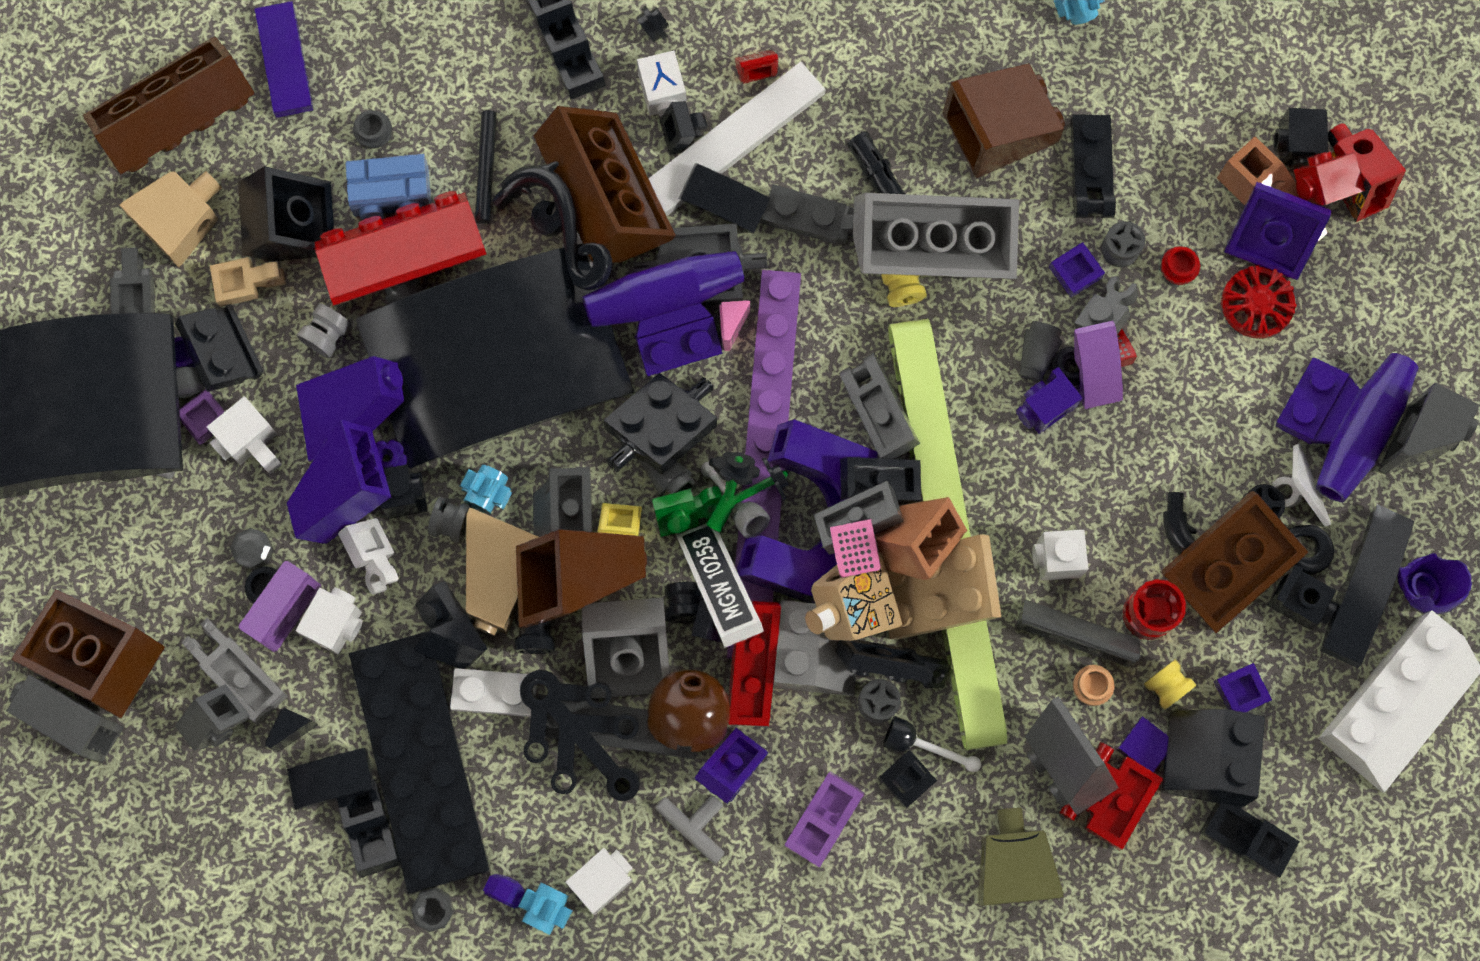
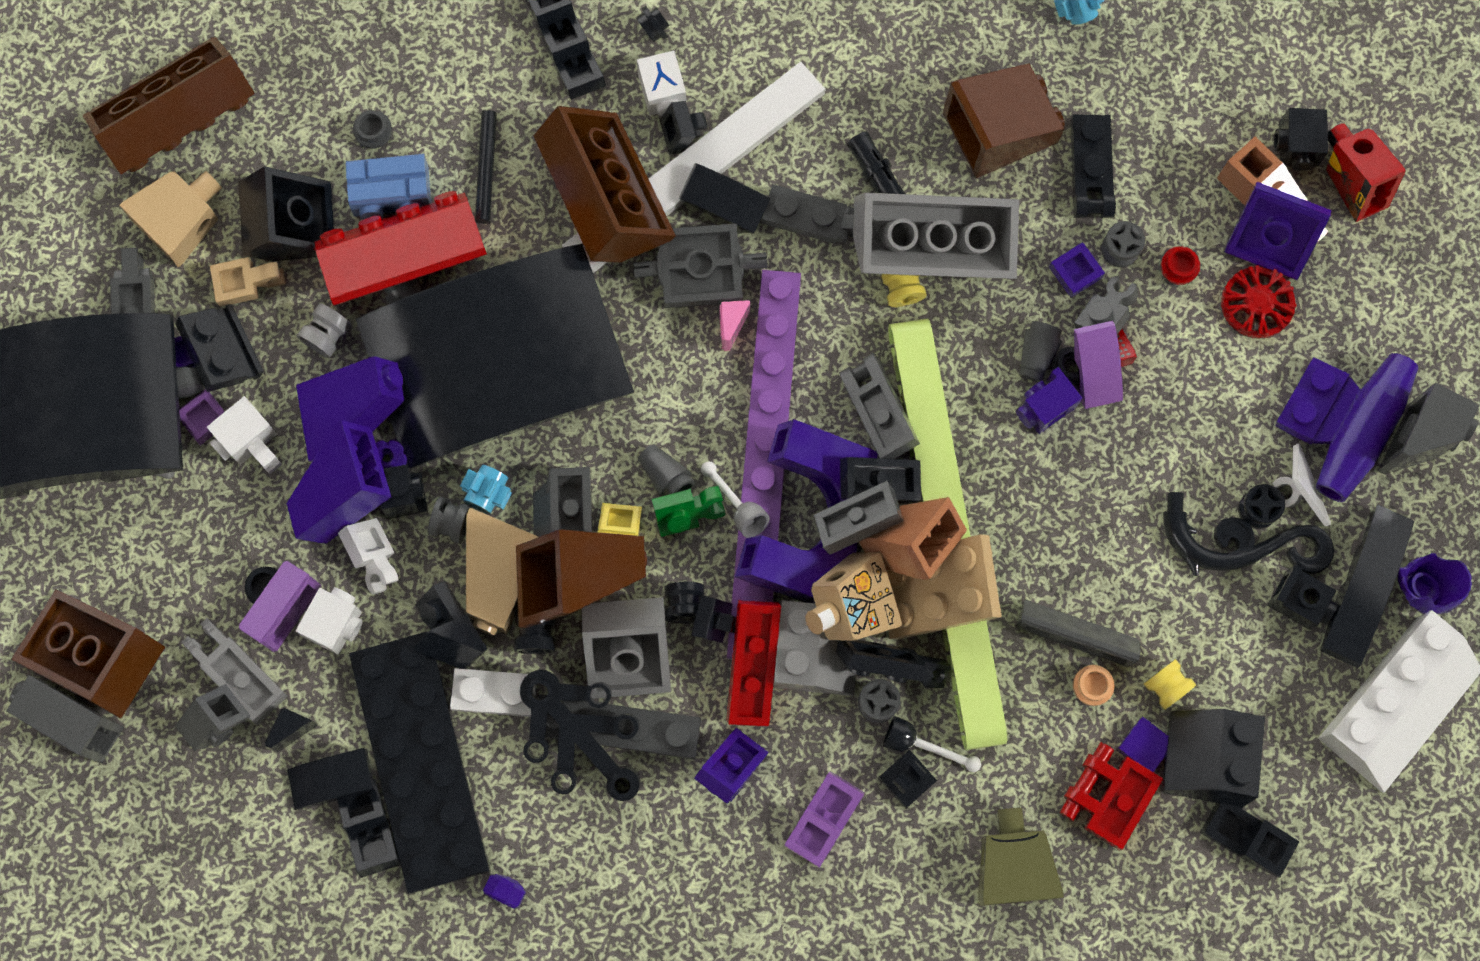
dark grey tile [230,528,274,570] -> none
dark purple tile [254,1,314,118] -> none
dark grey tile [411,887,454,932] -> none
black plant [492,161,612,290] -> none
medium azure gear [518,882,573,935] -> none
white brick [566,848,633,915] -> none
dark purple plate [582,251,744,377] -> none
black plate [604,373,717,474] -> none
reddish brown cylinder [647,669,730,752] -> none
light grey piece [655,795,725,864] -> none
tile [676,523,764,647] -> none
plant [706,452,789,532] -> none
red slope [735,50,779,84] -> none
bright pink slope [830,519,881,577] -> none
dark grey slope [1025,696,1118,815] -> none
white brick [1032,530,1088,581] -> none
red wheel [1122,579,1186,641] -> none
reddish brown plate [1160,491,1309,633] -> none
dark purple plate [1213,663,1272,713] -> none
brick [1294,151,1365,206] -> none

